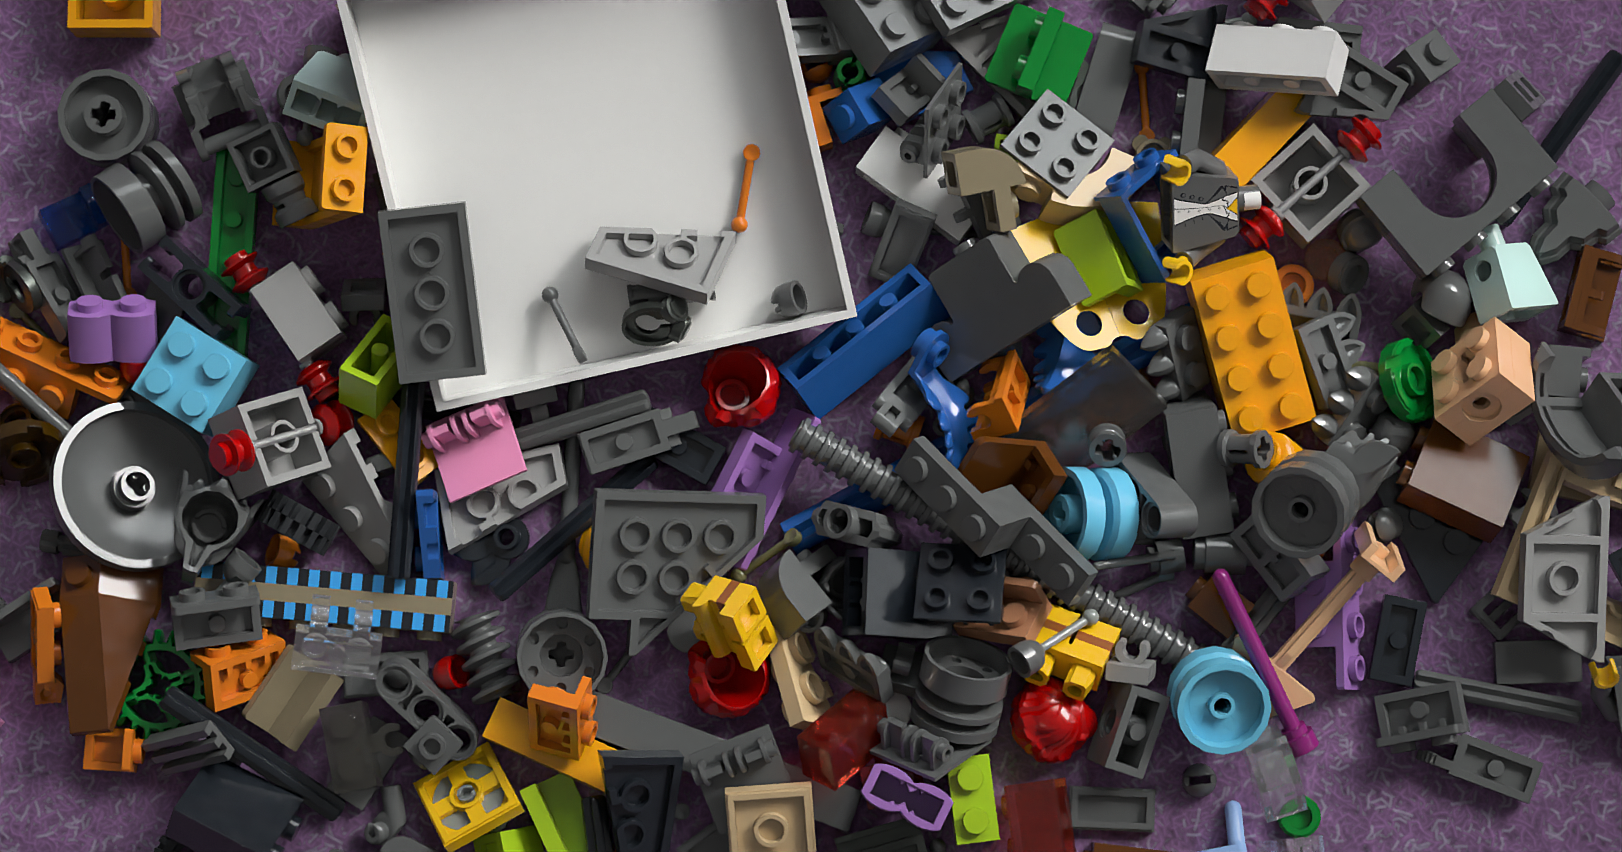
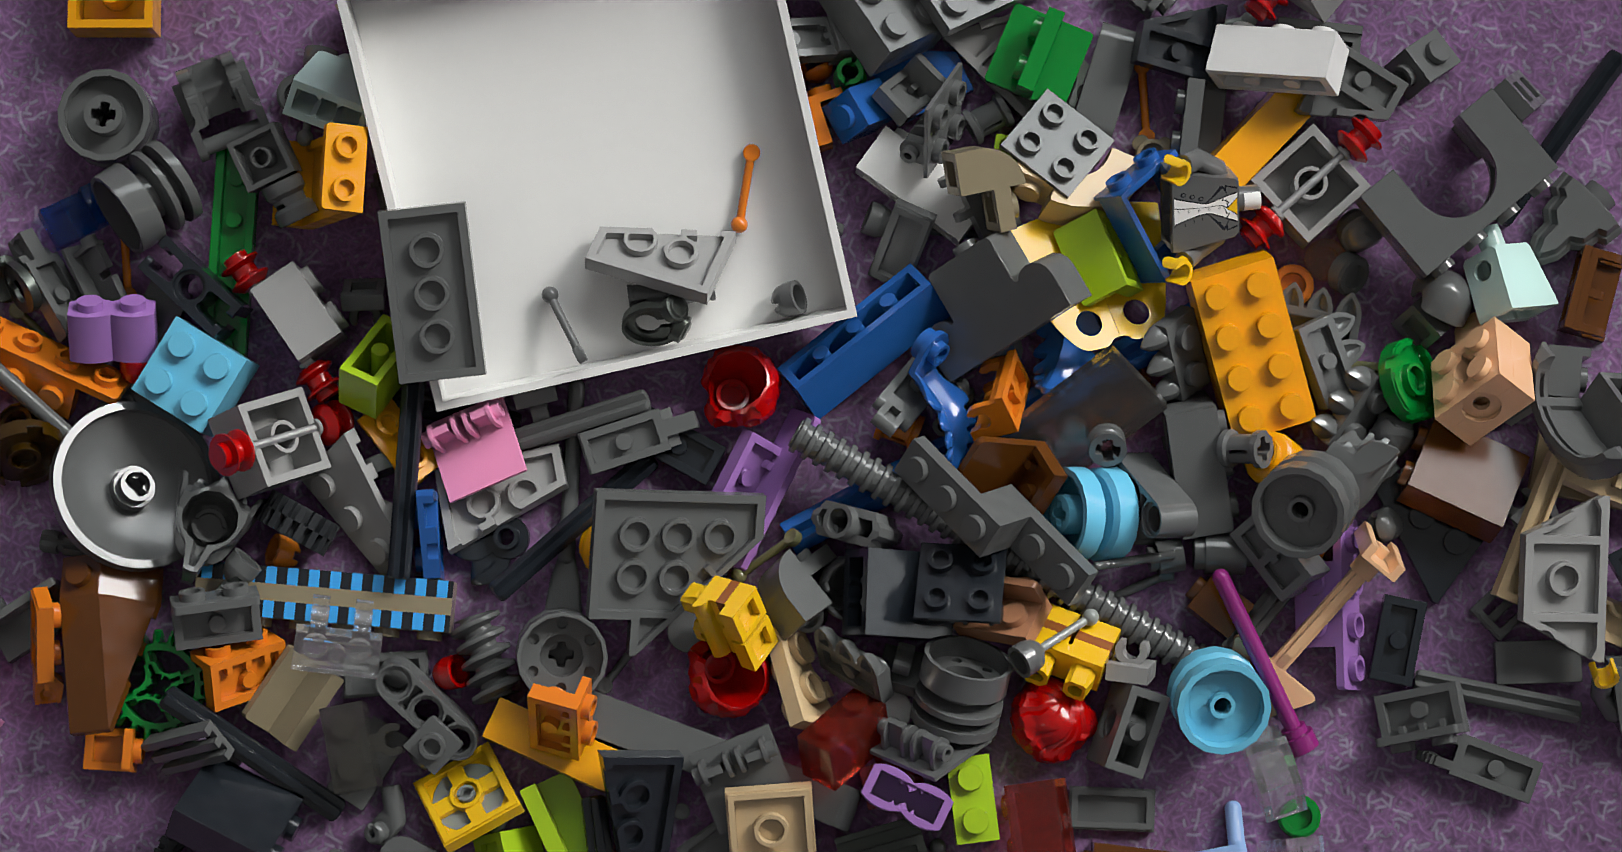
dark grey hinge [1182,763,1217,798] -> none

